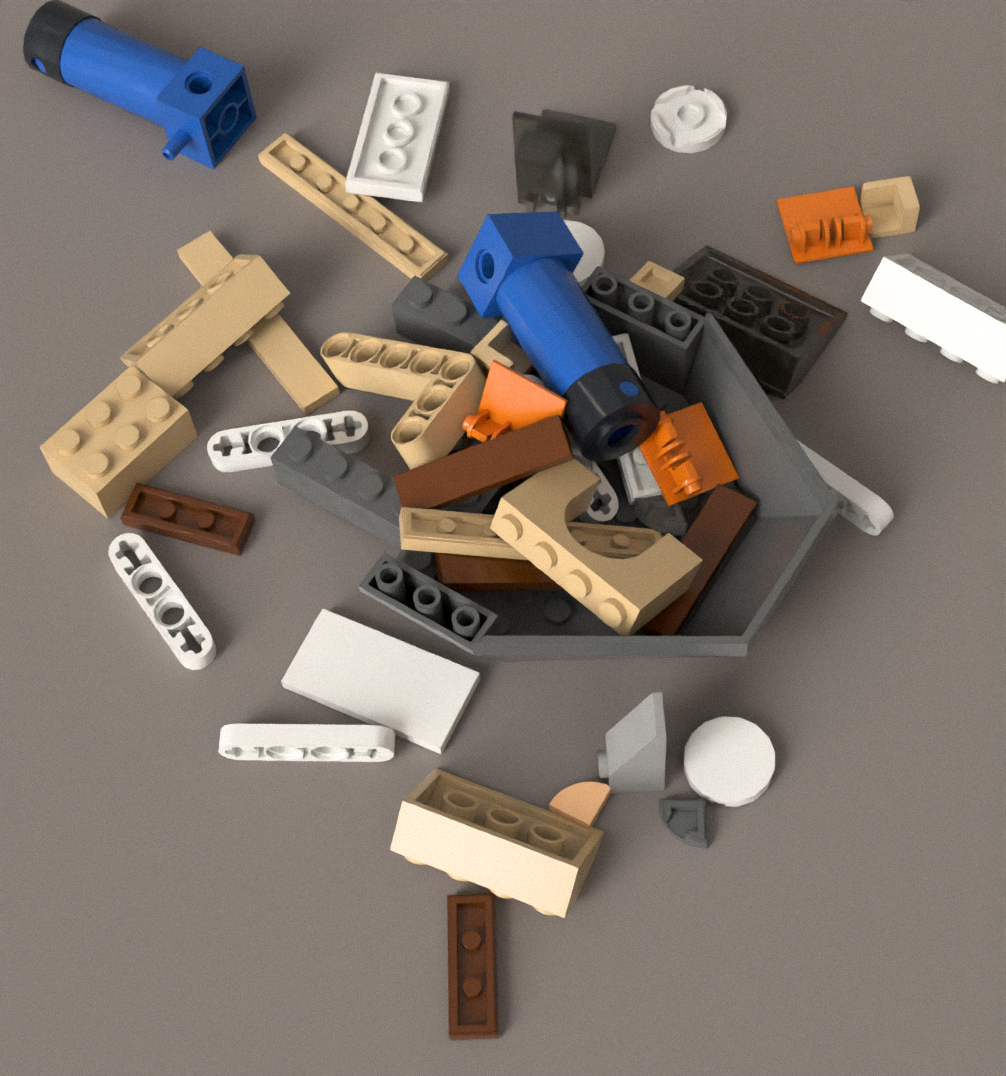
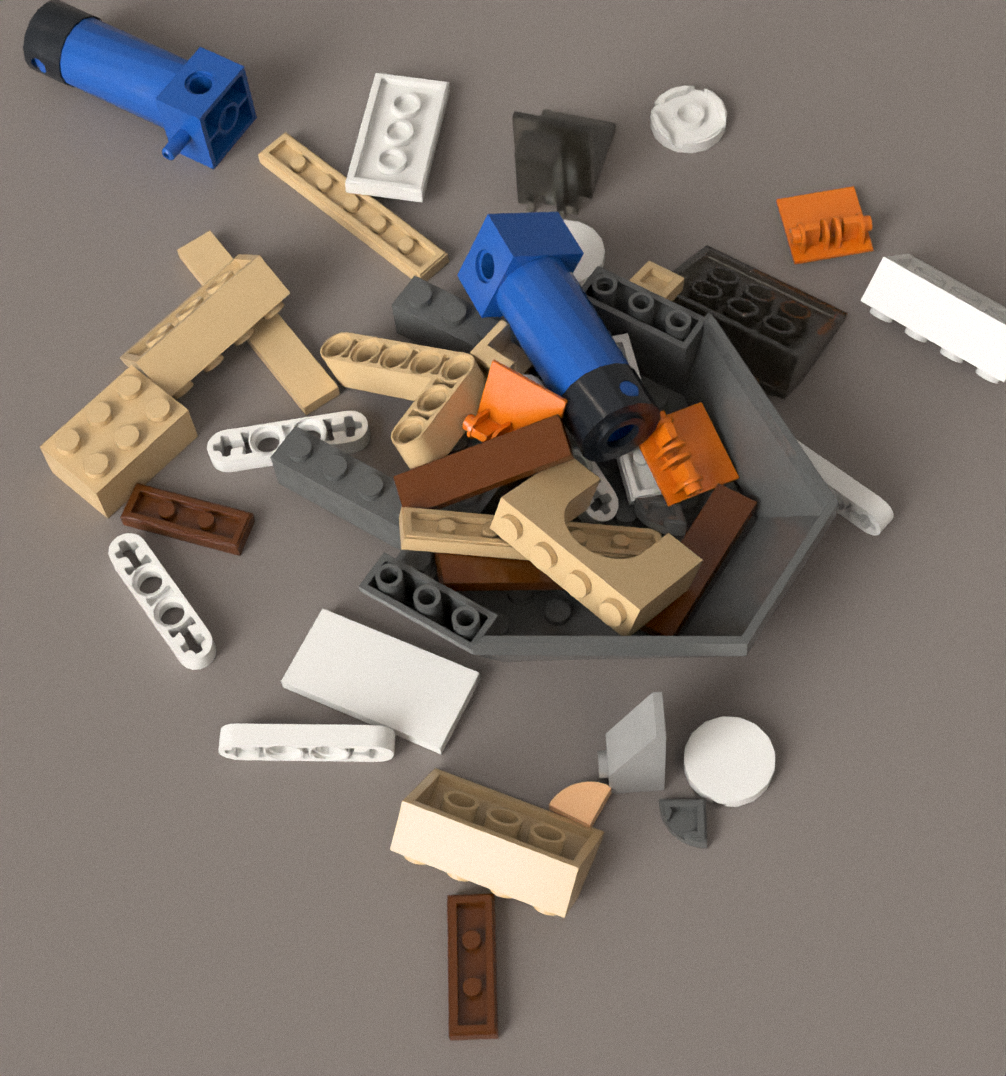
tan panel [860,176,920,239] -> none

